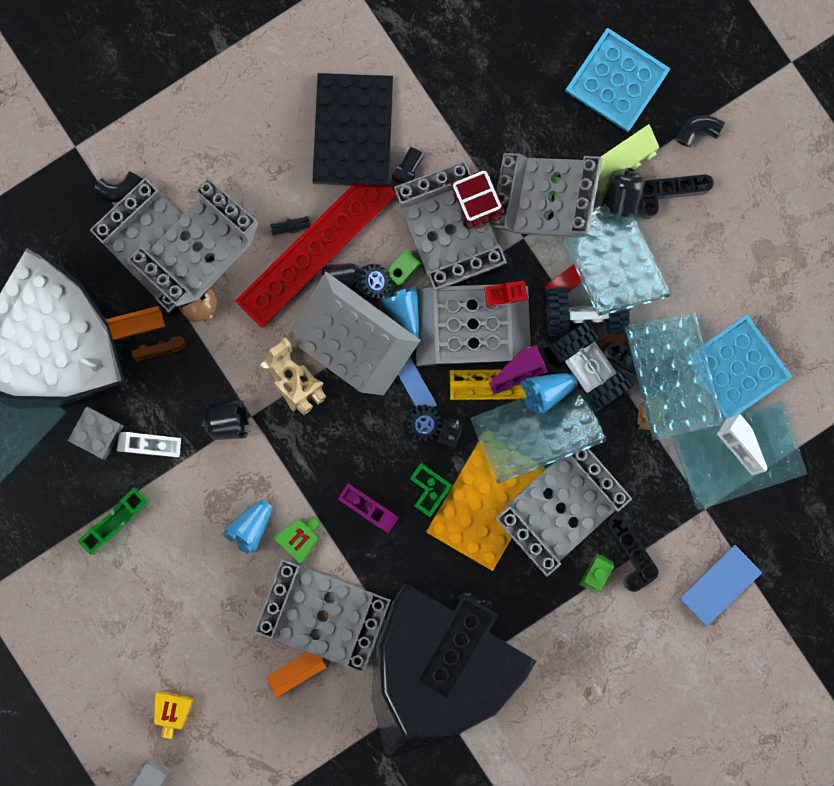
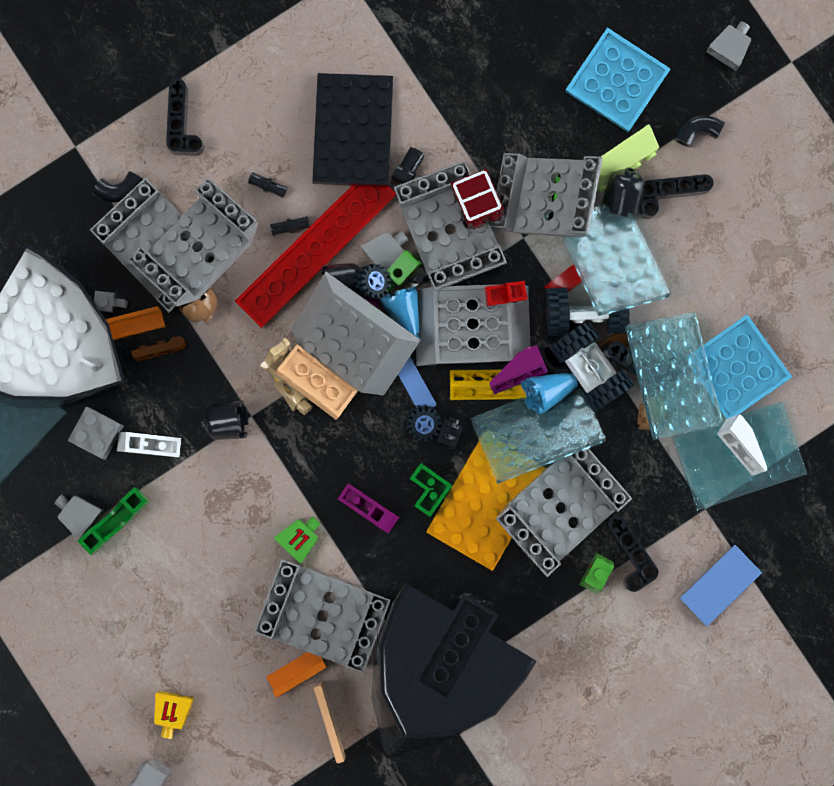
dark azure cone [223,499,273,554] -> none
none -> light grey torso [55,495,104,540]
none -> light grey plate [94,291,128,313]
none -> black beam [166,78,205,156]
none -> black pin [248,172,288,198]
none -> light nougat tile [275,344,358,420]
none -> light nougat tile [314,682,346,763]
none -> light grey torso [361,231,409,272]
none -> black bar [409,274,429,287]
none -> light grey torso [706,21,751,71]

